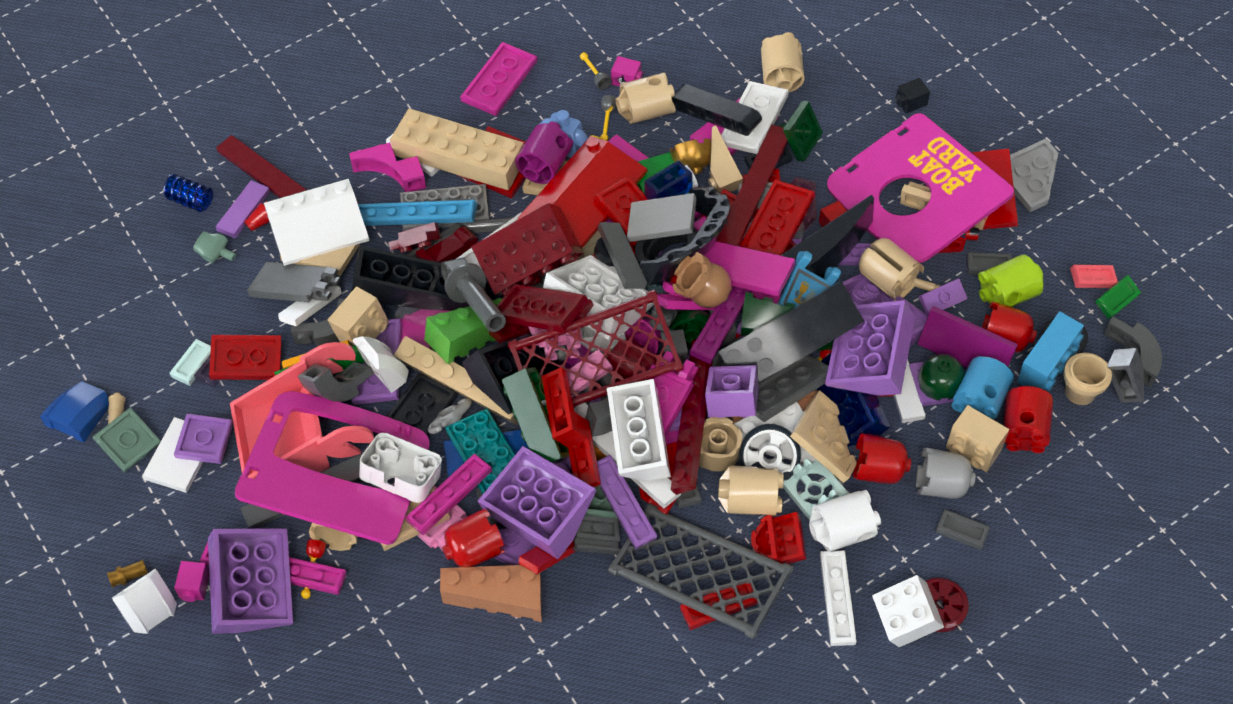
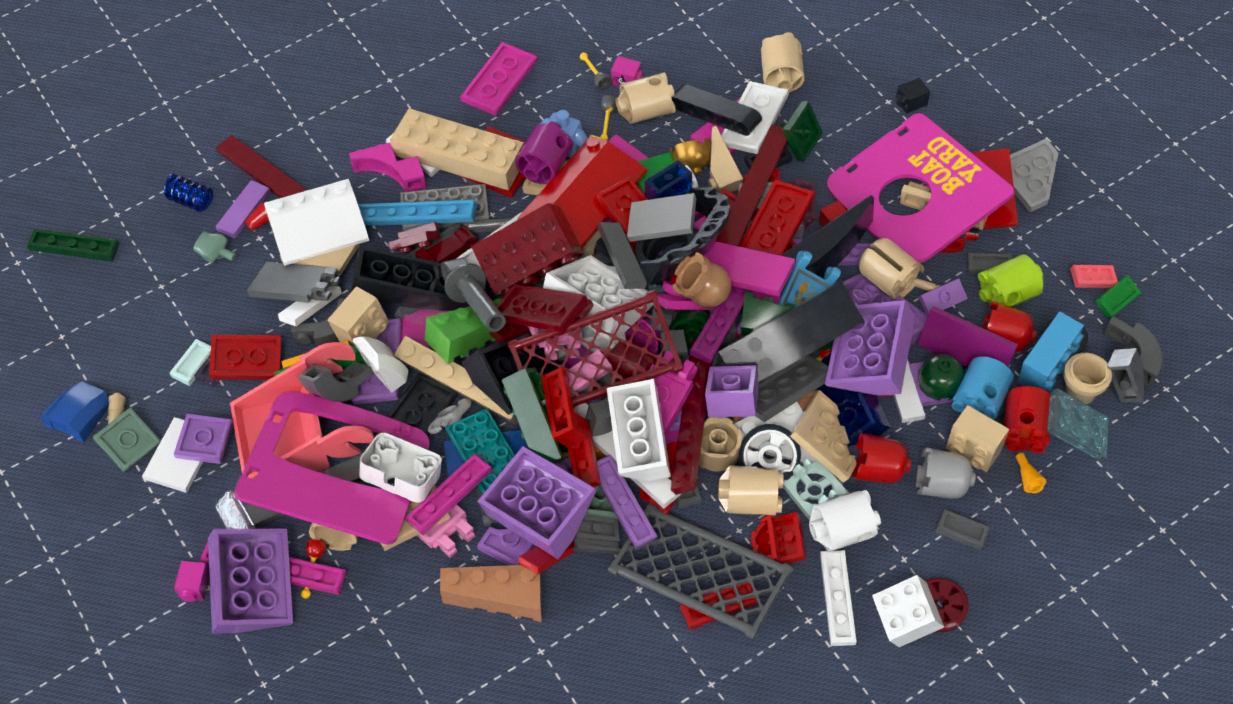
pearl gold pin [107,559,148,588] -> none
white slope [112,569,177,634] -> none
red cylinder [442,509,505,568] -> none
none -> dark green tile [27,229,119,262]
none -> clear tile [214,491,255,529]
none -> light orange cone [1015,453,1046,493]
none -> clear light blue plate [1047,388,1109,461]

